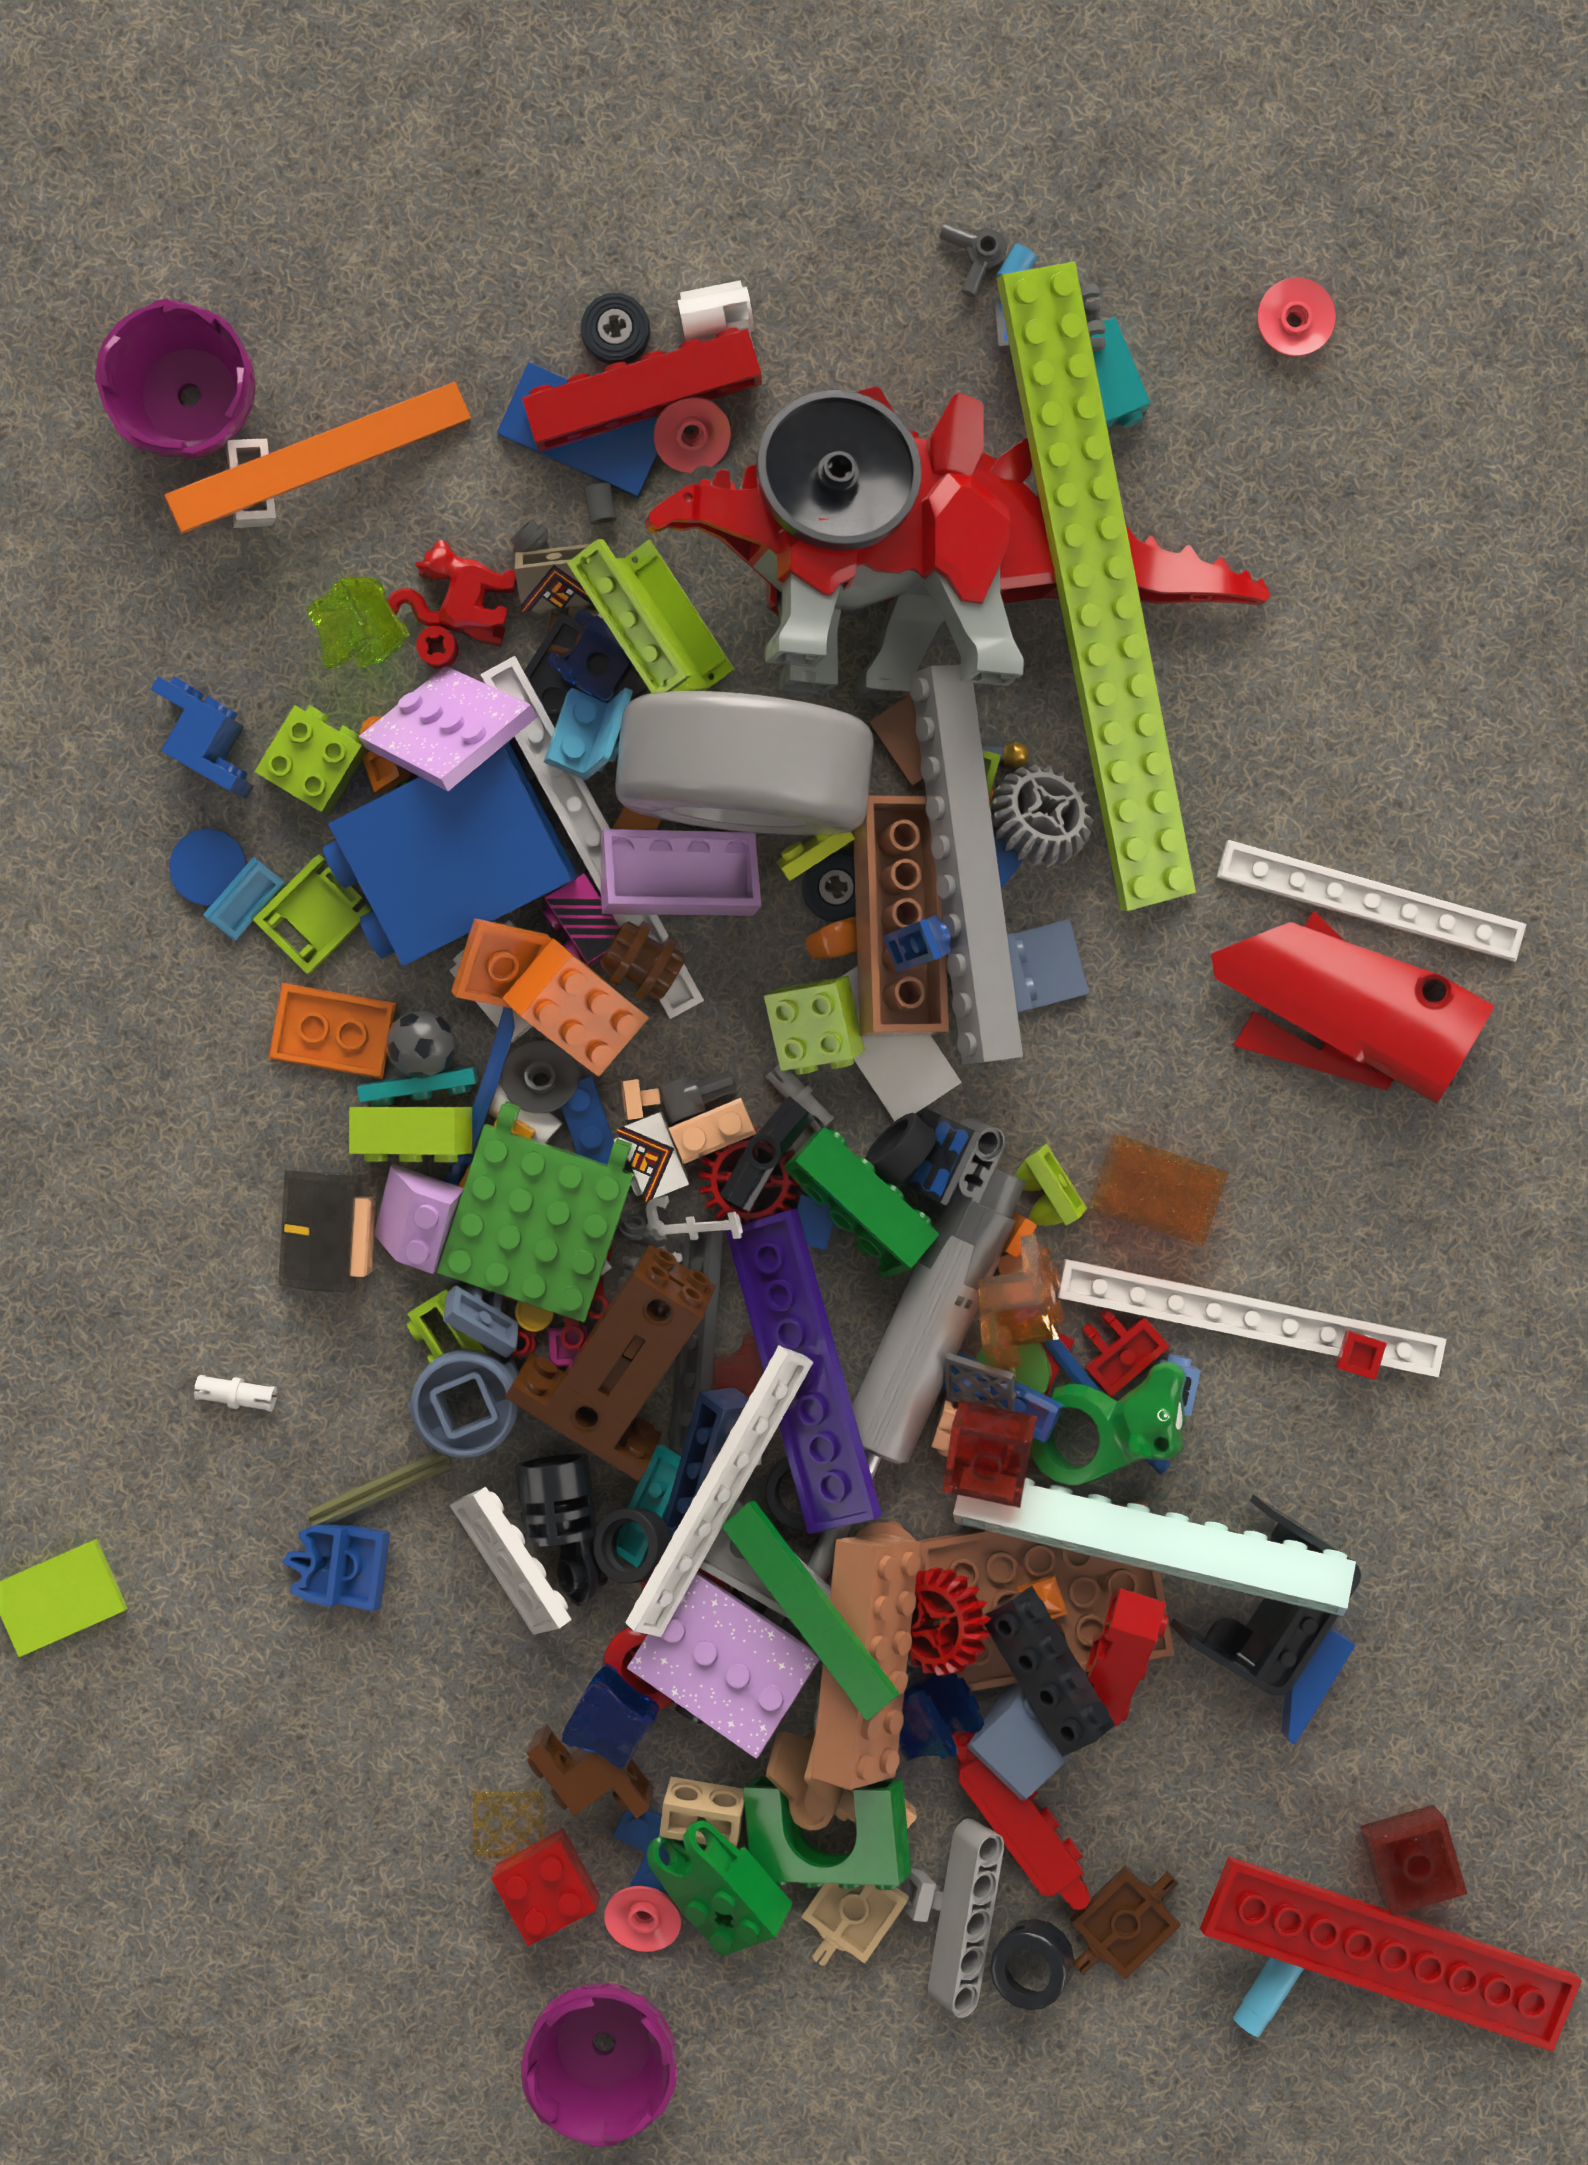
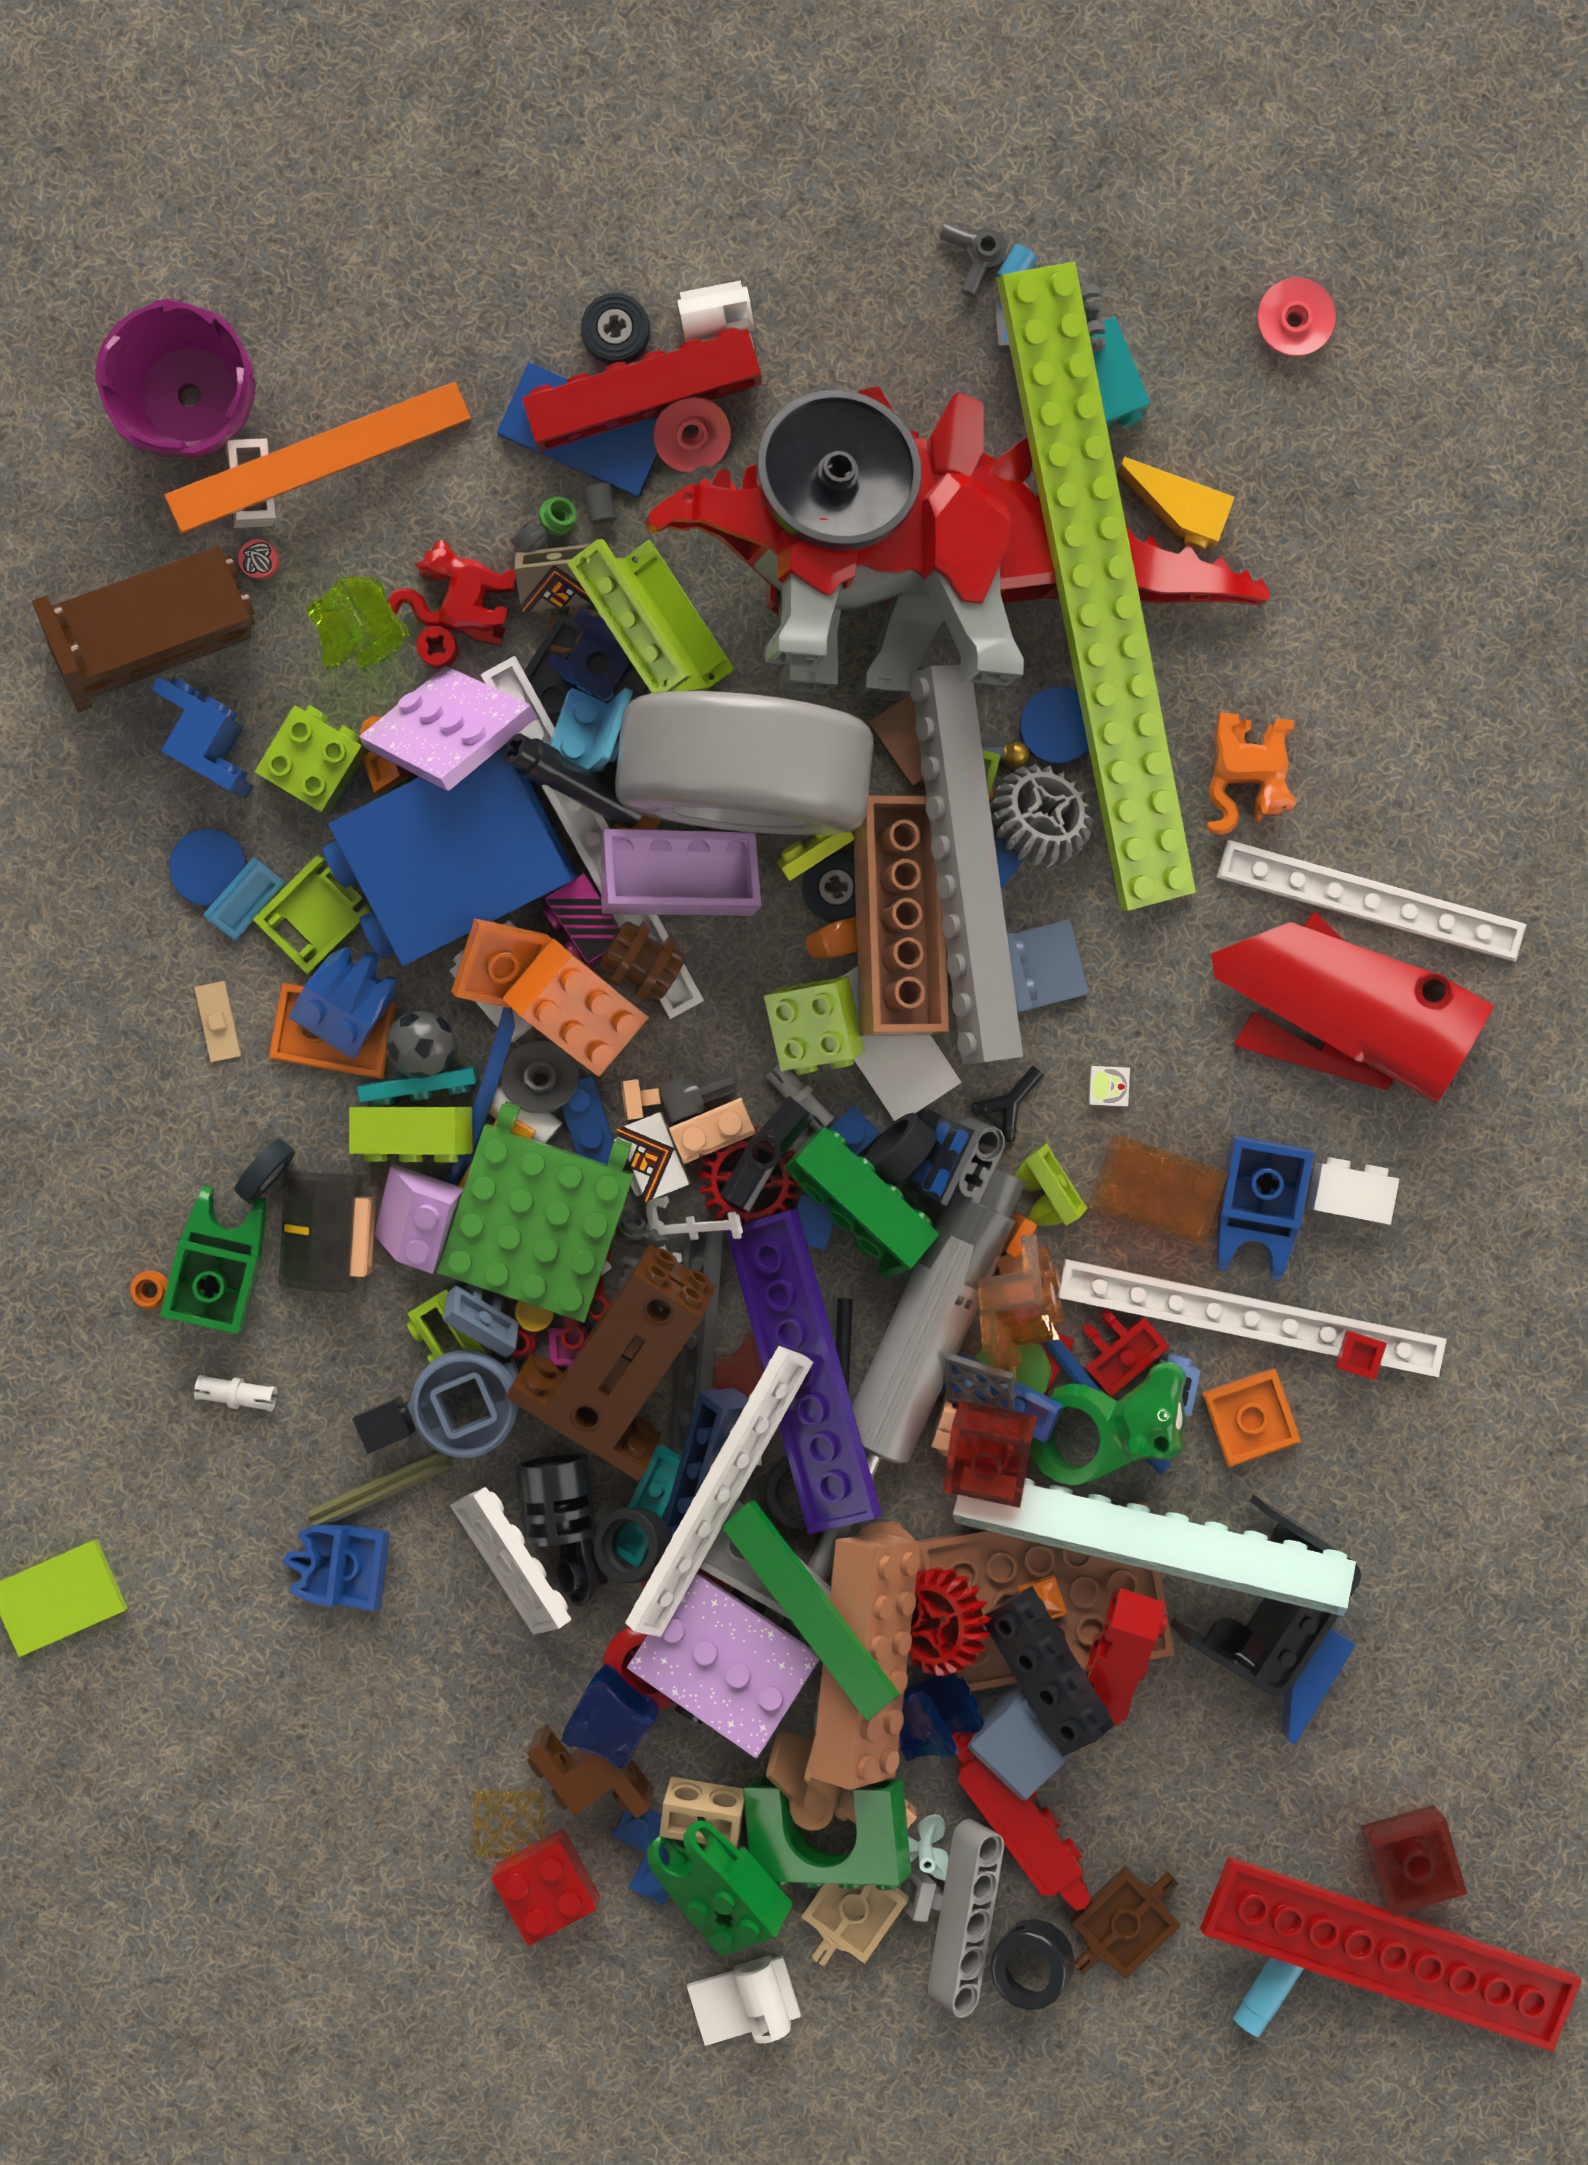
magenta piece [520,1983,678,2147] -> none
coral dish [604,1886,682,1952] -> none
blue slope [883,914,952,973] -> none
none -> reddish brown brick [31,545,255,713]
none -> orange plate [130,1270,168,1310]
none -> green brick [160,1185,267,1334]
none -> tan piece [194,981,242,1063]
none -> black bush [234,1139,295,1203]
none -> tile [238,539,279,580]
none -> blue plate [288,947,398,1059]
none -> black brick [352,1395,416,1454]
none -> black piece [504,733,642,828]
none -> bright green plate [538,497,577,536]
none -> white piece [687,1955,801,2046]
none -> blue plate [828,1105,880,1156]
none -> black piece [835,1298,853,1397]
none -> light aqua plant [908,1814,949,1881]
none -> black piece [971,1065,1044,1142]
none -> blue tile [1019,686,1089,765]
none -> tile [1088,1066,1130,1106]
none -> yellow slope [1117,457,1235,551]
none -> orange plate [1201,1367,1301,1468]
none -> orange animal [1206,712,1296,835]
none -> blue brick [1216,1135,1314,1281]
none -> white brick [1307,1157,1399,1225]

